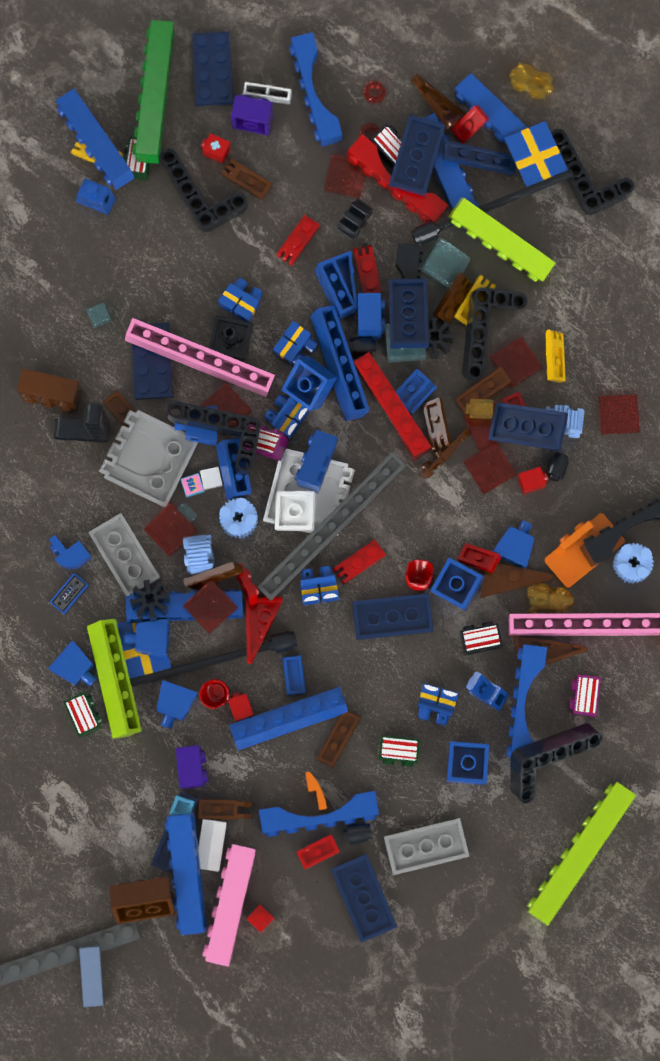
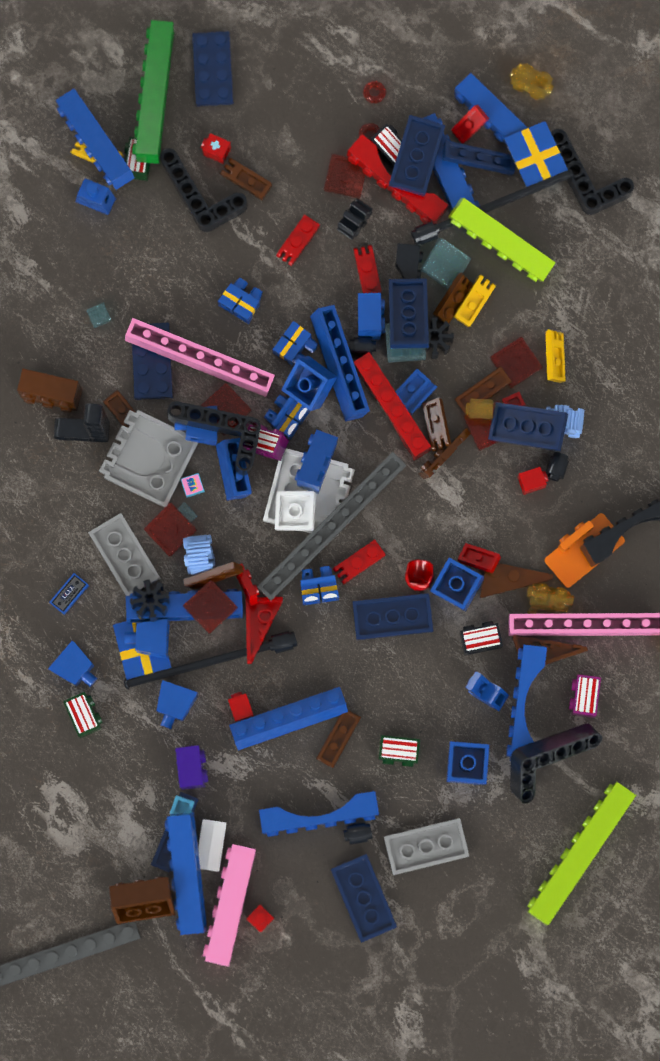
blue brick [49,535,92,570] -> none
sand blue tile [79,945,103,1007] -> none
lime brick [87,619,142,739] -> none
reddish brown hinge [198,799,253,820] -> none
red hair [199,679,230,709] -> none
white tile [200,467,223,490] -> none
black plate [209,315,253,361] -> none
light blue brick [219,498,258,539] -> none
dark purple brick [231,94,273,136] -> none
white piece [243,82,292,104] -> none
blue tile [282,655,306,696] -> none
blue arch [289,32,343,147] -> none
red plate [296,835,340,870] -> none
orange slope [305,772,327,811] -> none
blue wedge [314,250,358,320] -> none
reddish brown wing [411,74,466,129] -> none
blue hips [418,683,459,726] -> none
black beam [462,287,527,381] -> none
clear red tile [464,443,516,495] -> none
blue torso [493,520,535,569] -> none
clear red tile [599,394,640,435] -> none
light blue brick [613,543,654,584] -> none

